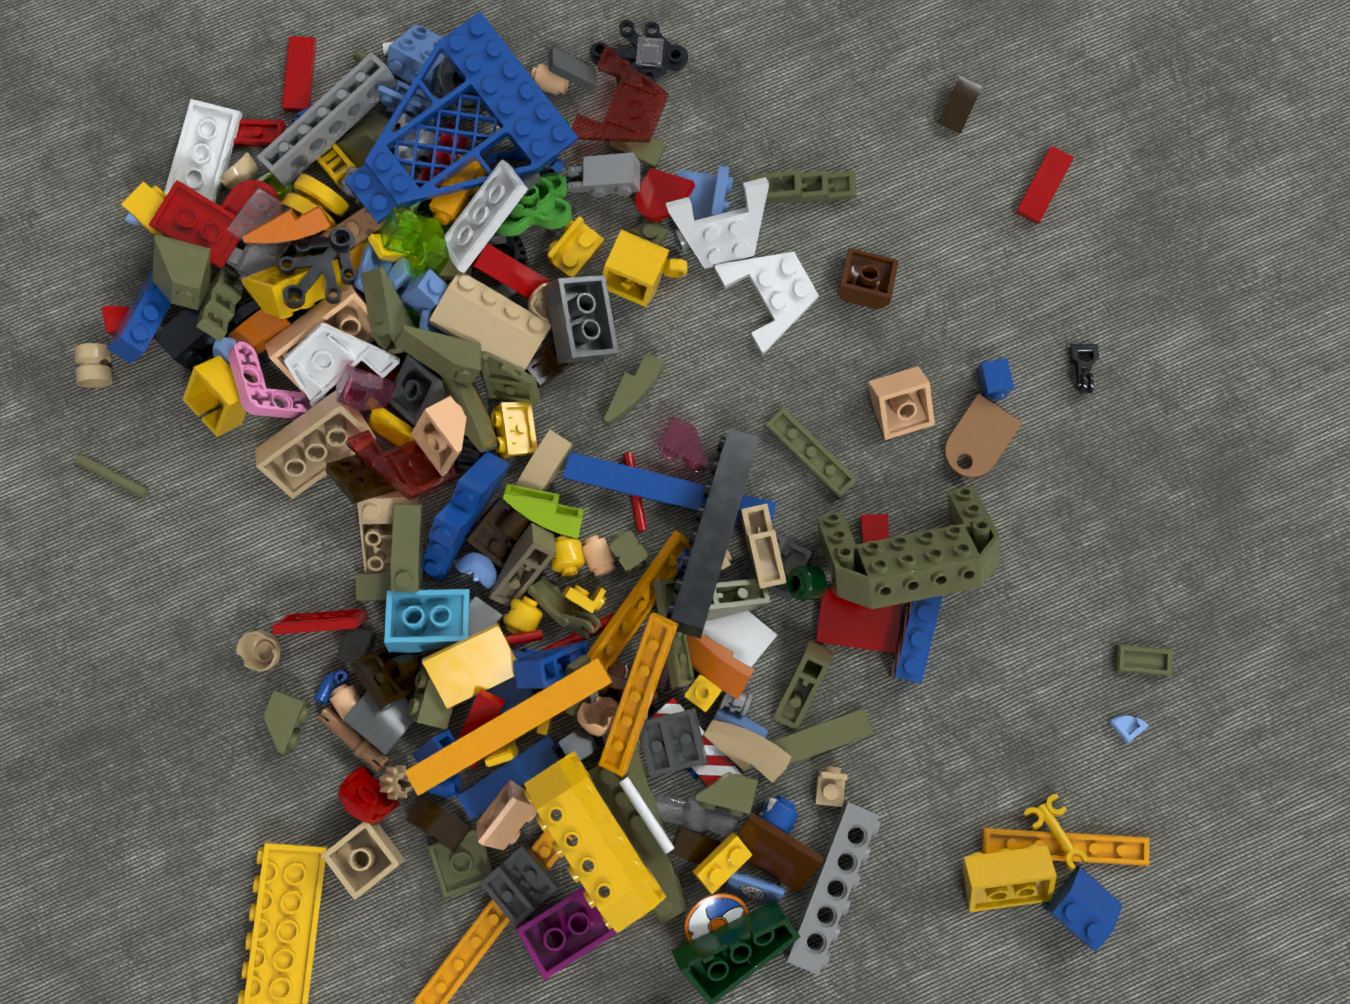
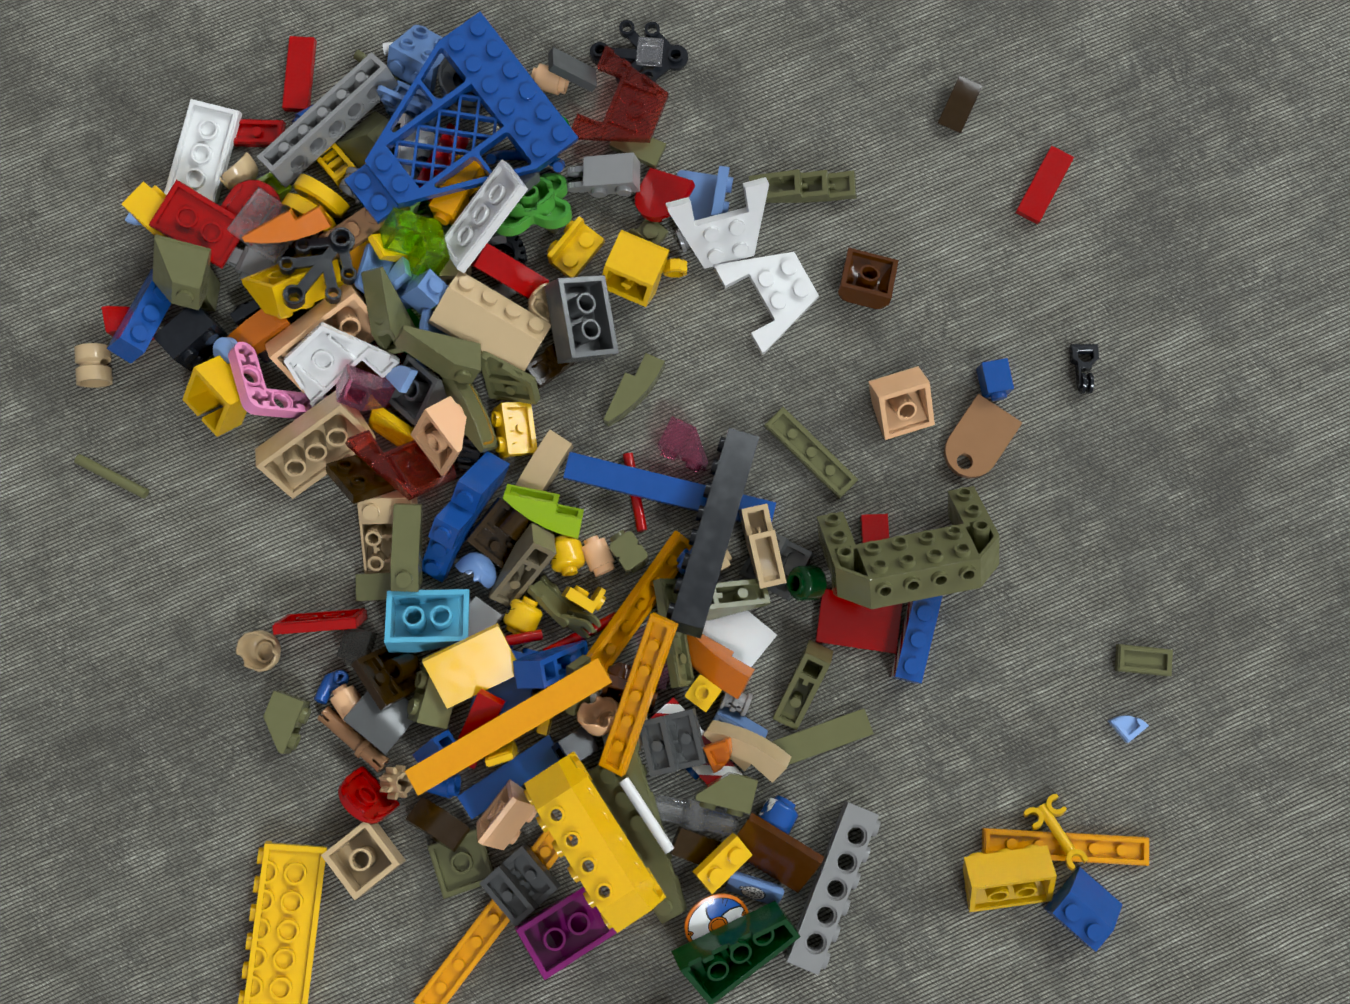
olive slope [196,266,243,342] -> none
tan bracket [815,766,848,807] -> none
none -> light blue tile [385,365,418,393]
none -> orange tile [703,737,732,773]

